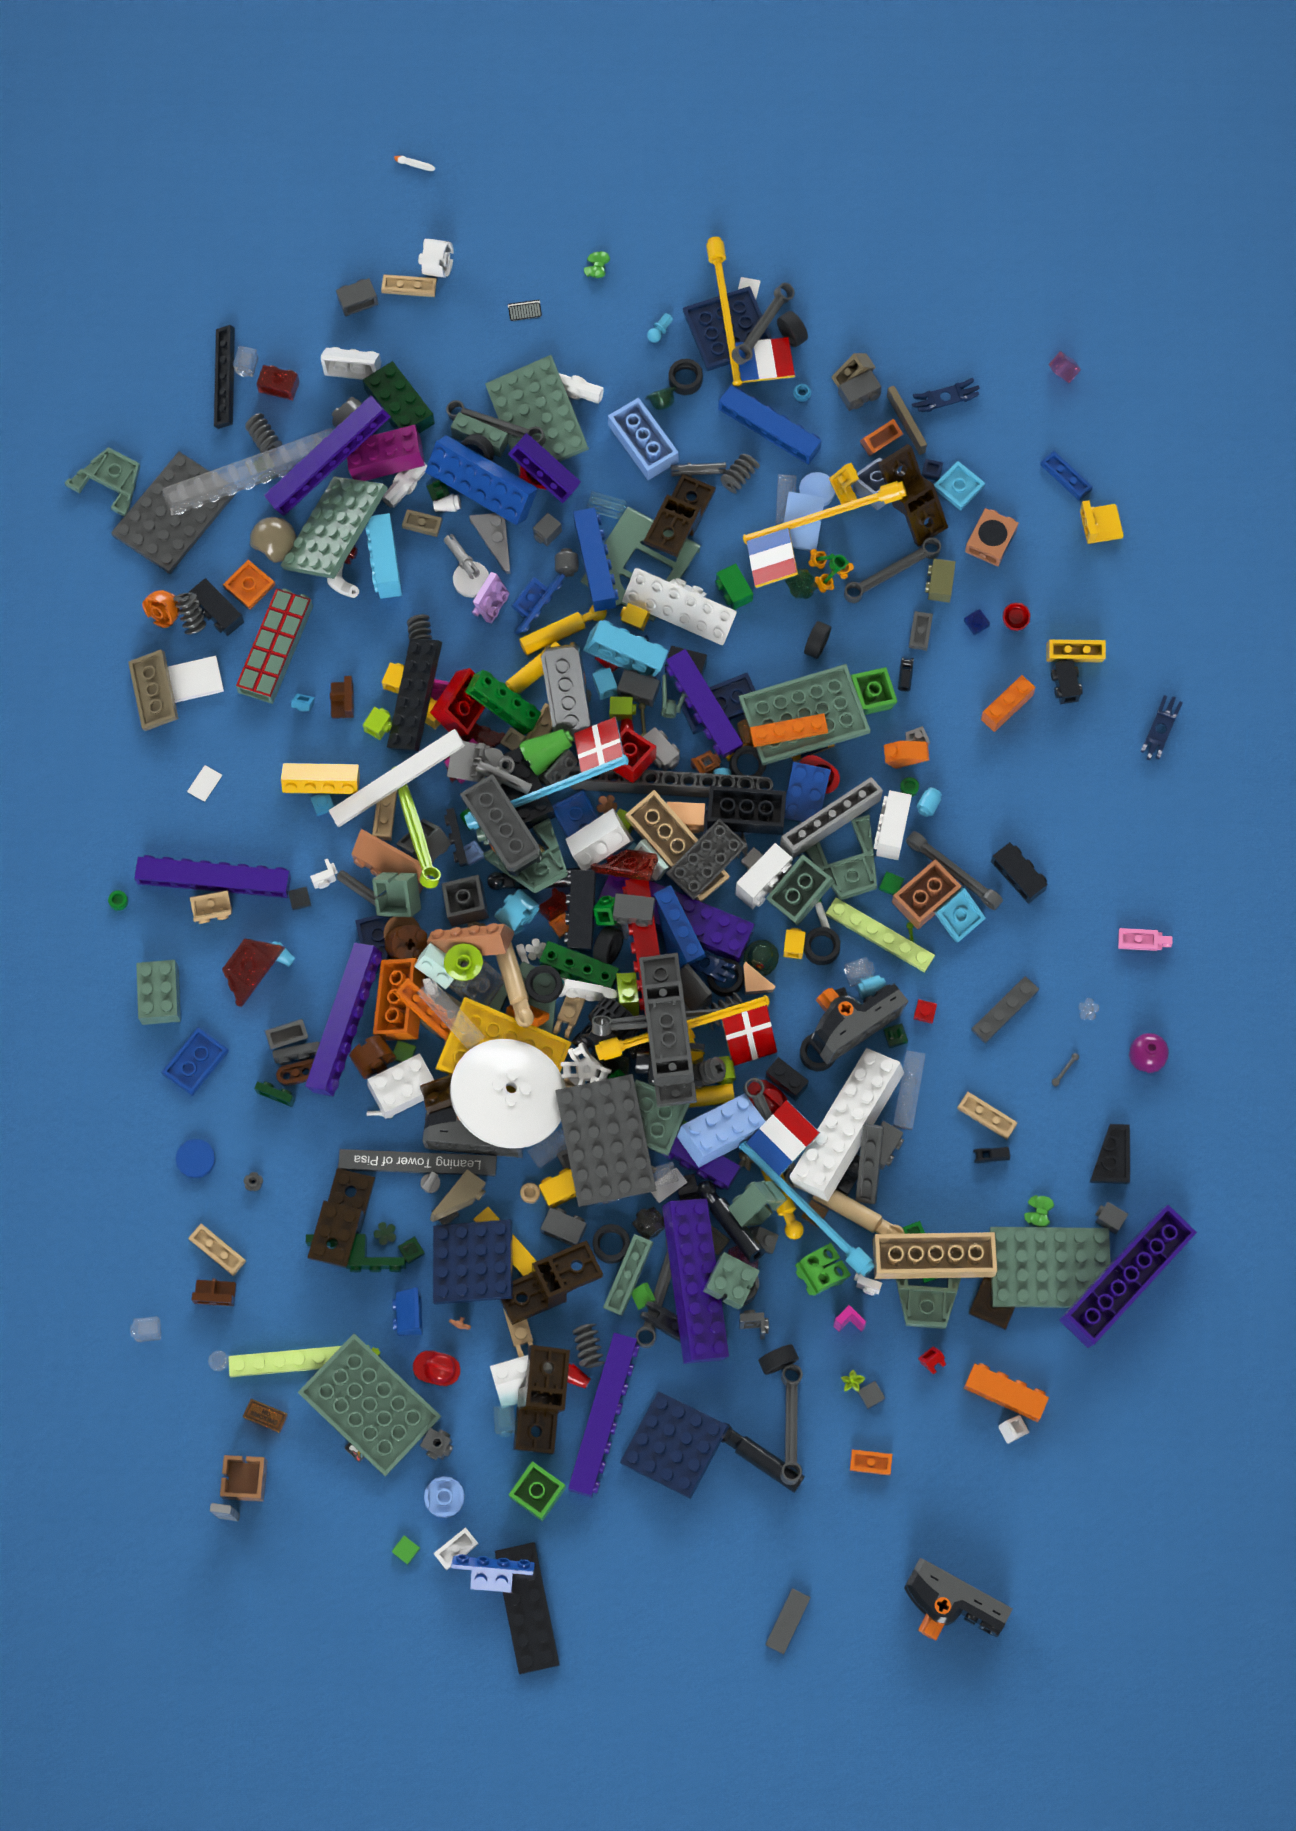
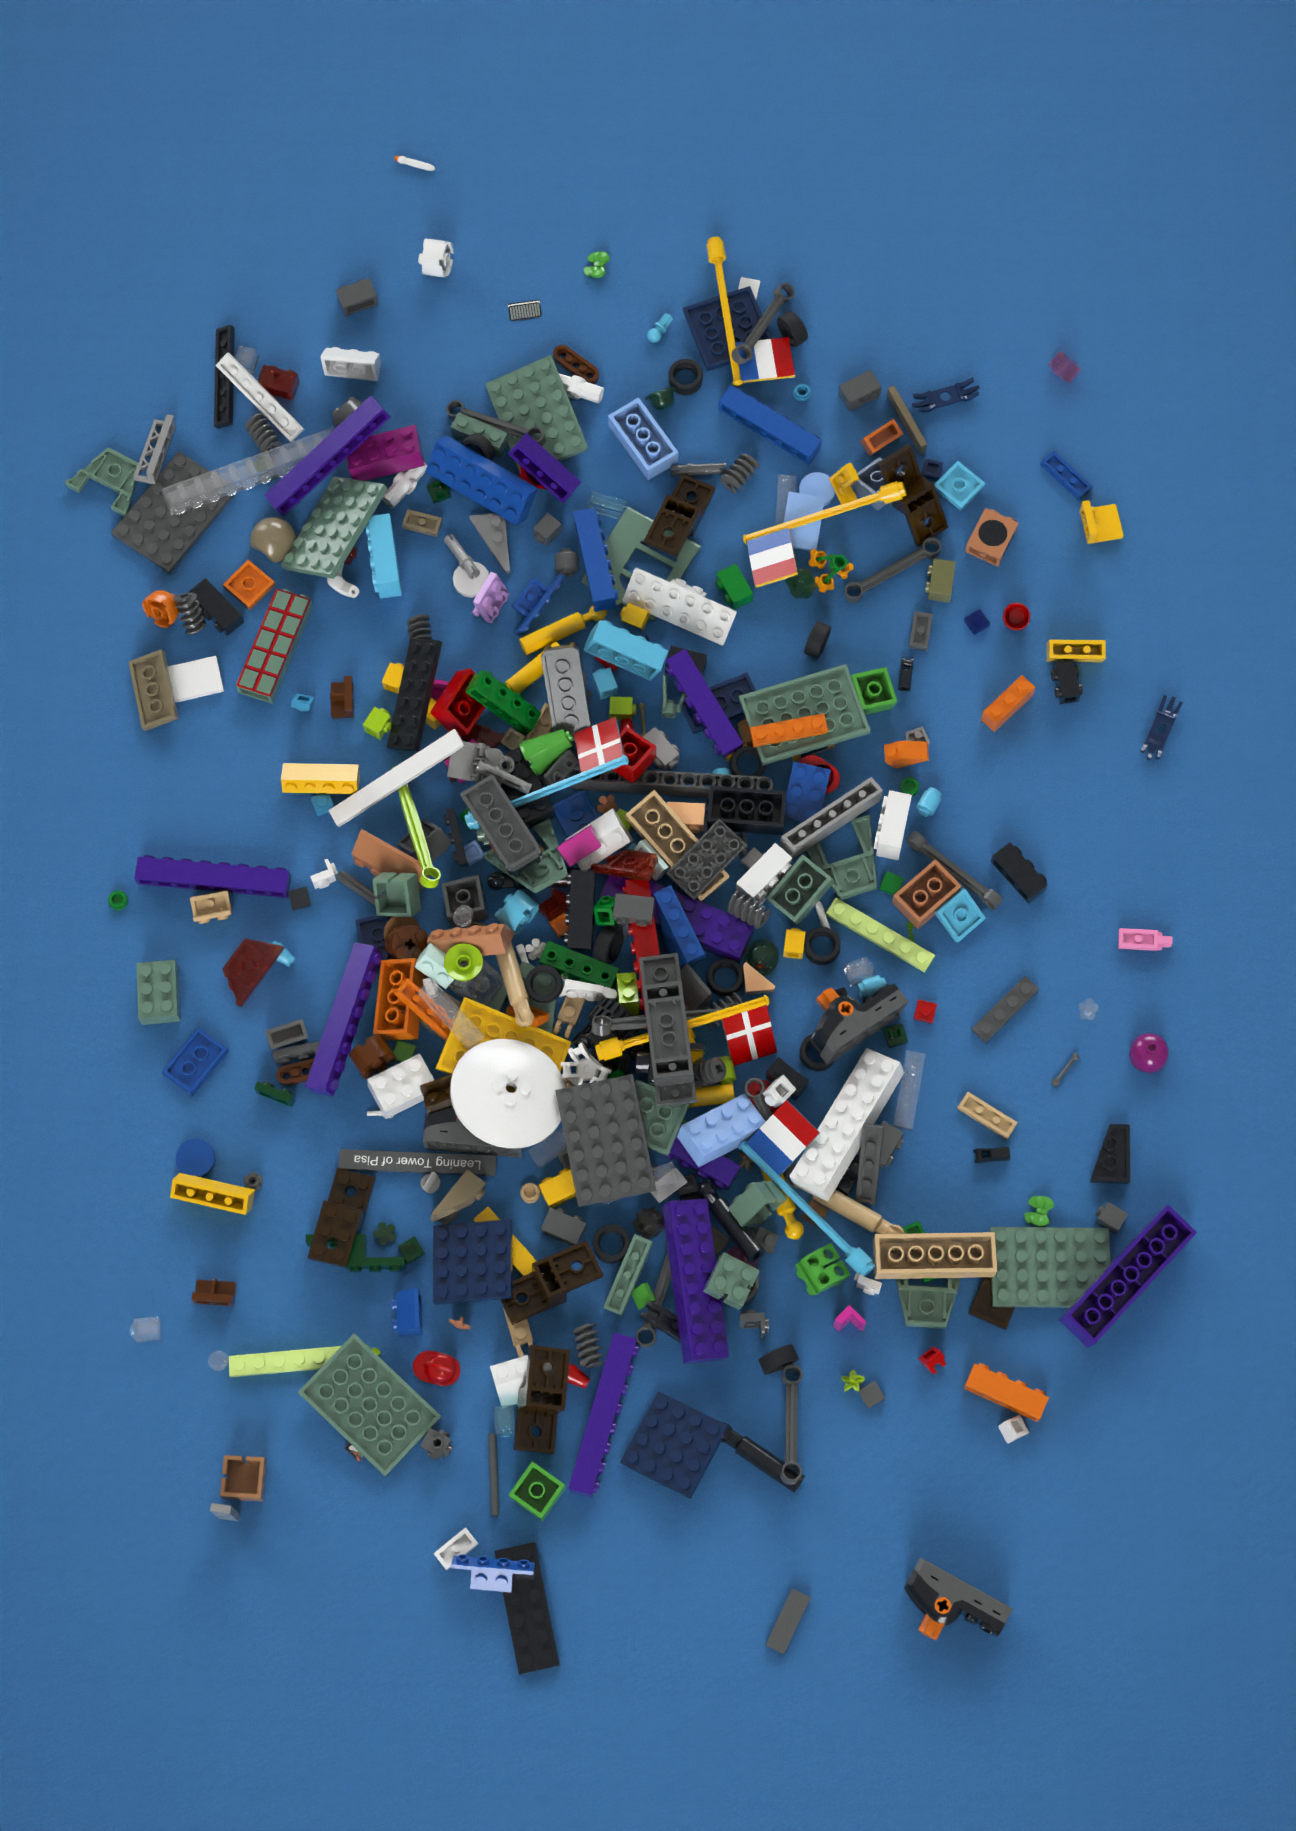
white sticker [187,766,222,801] -> none
tan tile [188,1224,246,1276] -> none
clear orange tile [243,1399,288,1433] -> none
dark green brick [363,361,435,434] -> none
tan tile [372,790,398,841] -> none
tan tile [381,274,437,297] -> none
bright green tile [391,1536,421,1565] -> none
light blue tile [424,1476,465,1518] -> none
white cone [433,494,461,512] -> none
dark grey brick [617,669,660,707] -> none
dark blue piece [690,952,736,983] -> none
dark orange window [691,750,721,774] -> none
dark tan slope [831,353,876,388] -> none
orange plate [850,1449,892,1476] -> none
none -> light grey fence [134,414,176,484]
none -> yellow brick [170,1173,255,1215]
none -> white tile [215,352,305,442]
none -> clear wheel [453,905,474,927]
none -> dark grey bar [488,1433,499,1516]
none -> reddish brown plate [553,345,599,384]
none -> dark pink panel [557,825,601,866]
none -> dark grey piece [728,891,771,929]
none -> white brick [762,1075,796,1108]

